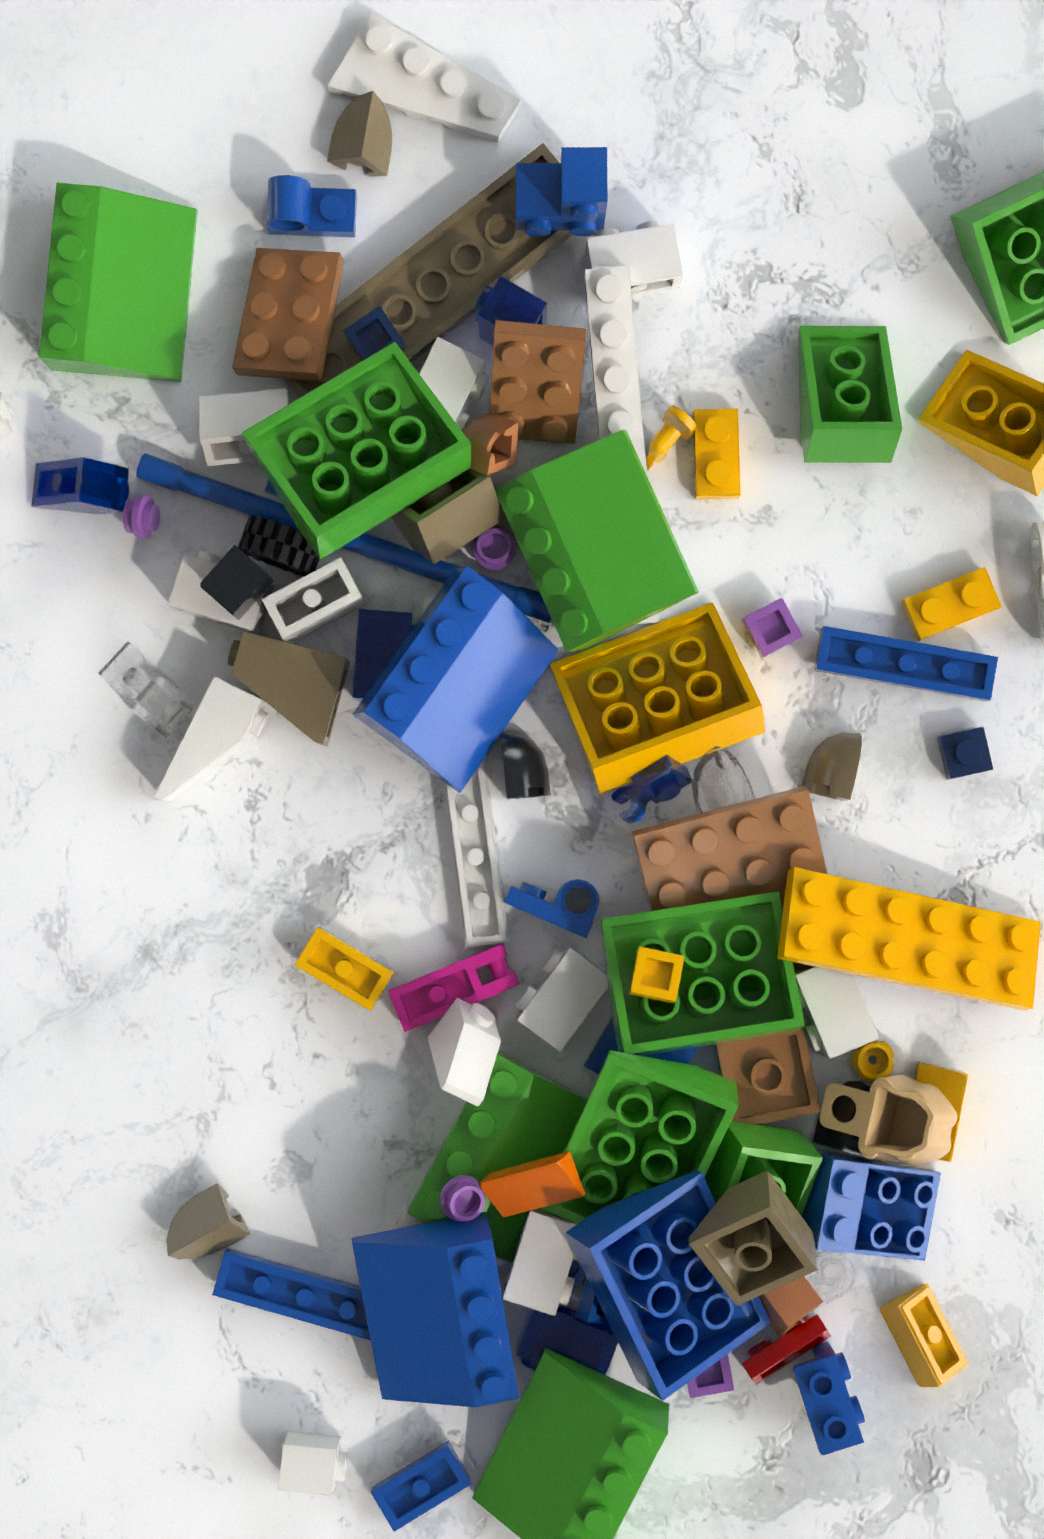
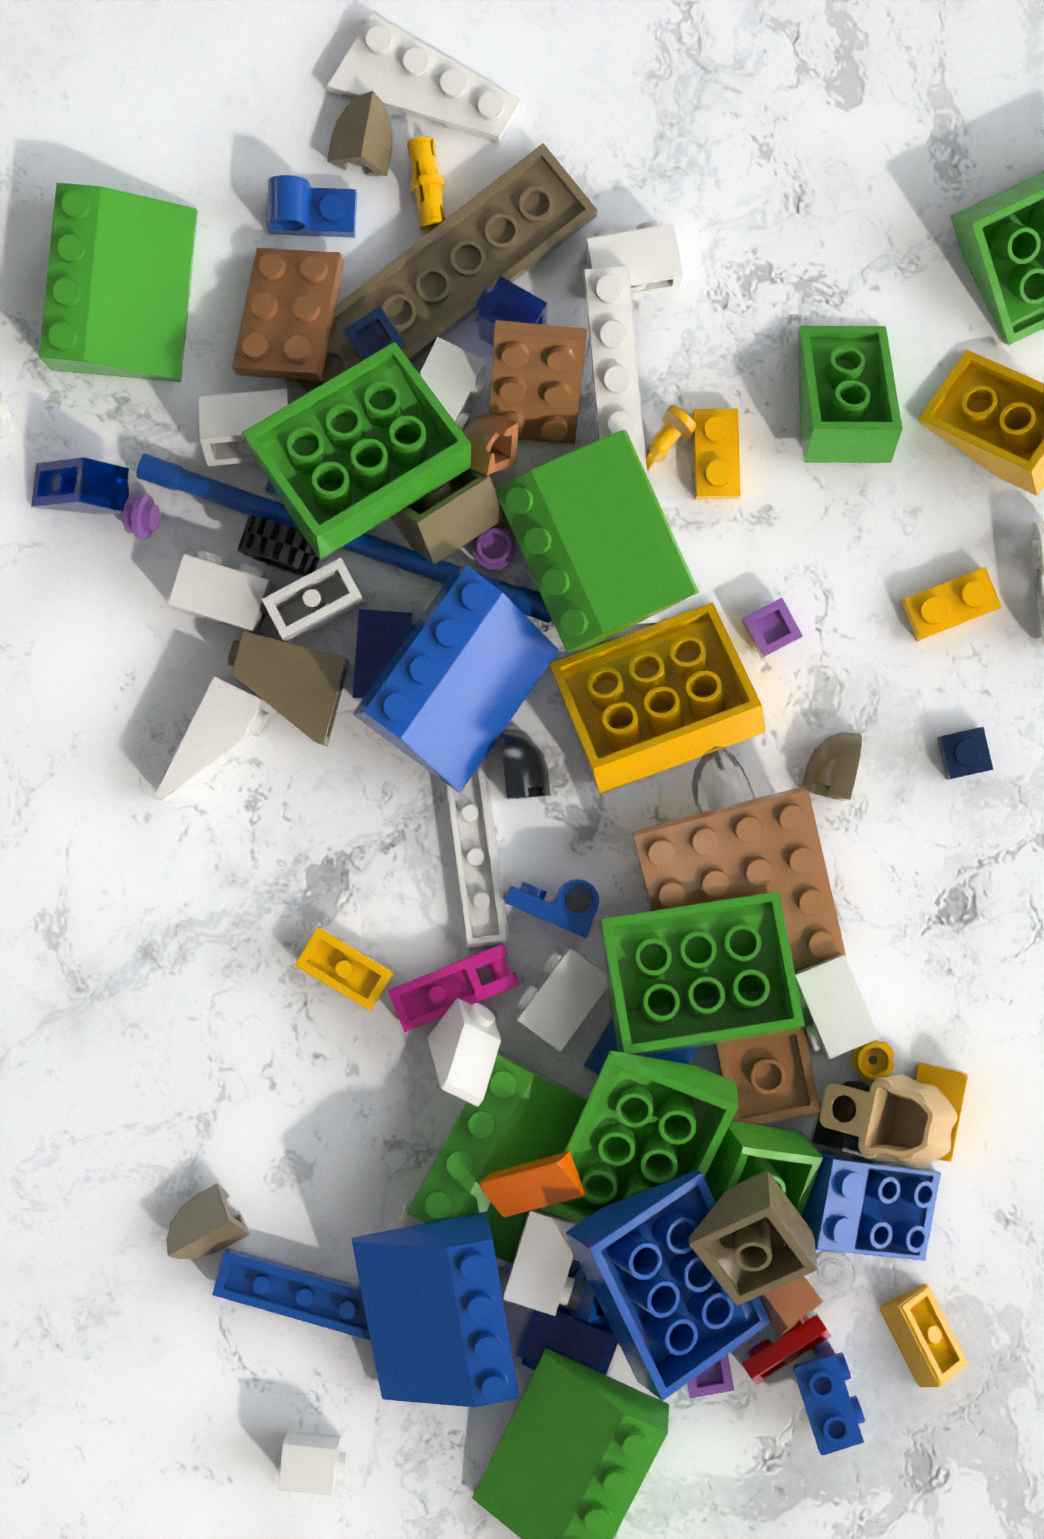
clear slope [98,641,196,738] -> none
black panel [200,544,274,620] -> none
blue plate [371,1440,472,1532] -> none
medium lavender plate [440,1175,485,1221] -> none
blue brick [516,147,608,236] -> none
clear blue plate [611,755,693,824] -> none
yellow plate [629,947,684,1003] -> none
yellow plate [777,867,1041,1011] -> none
blue plate [814,626,998,702] -> none
none -> yellow pin [407,136,446,232]

